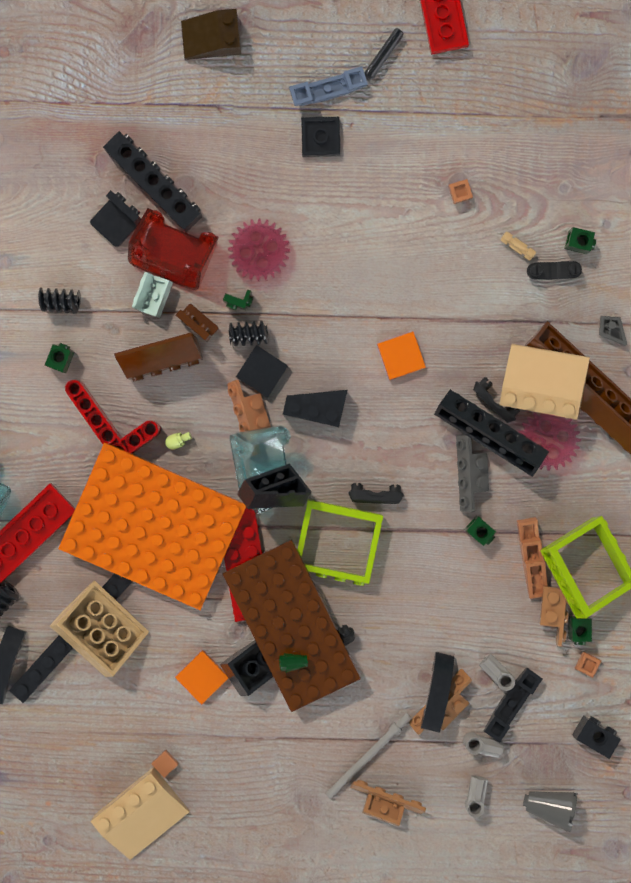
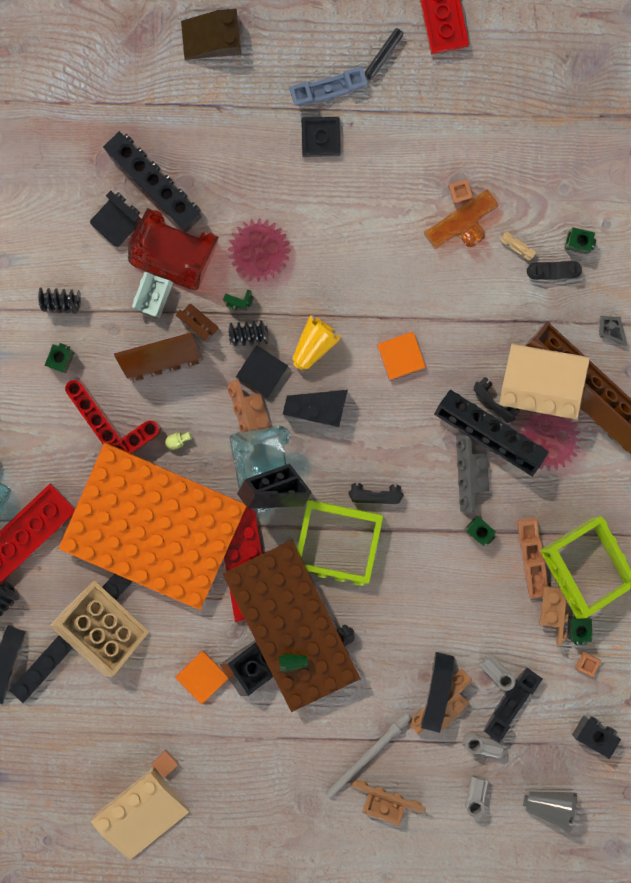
none -> yellow cone [292,315,342,370]
none -> clear orange plate [424,189,498,249]

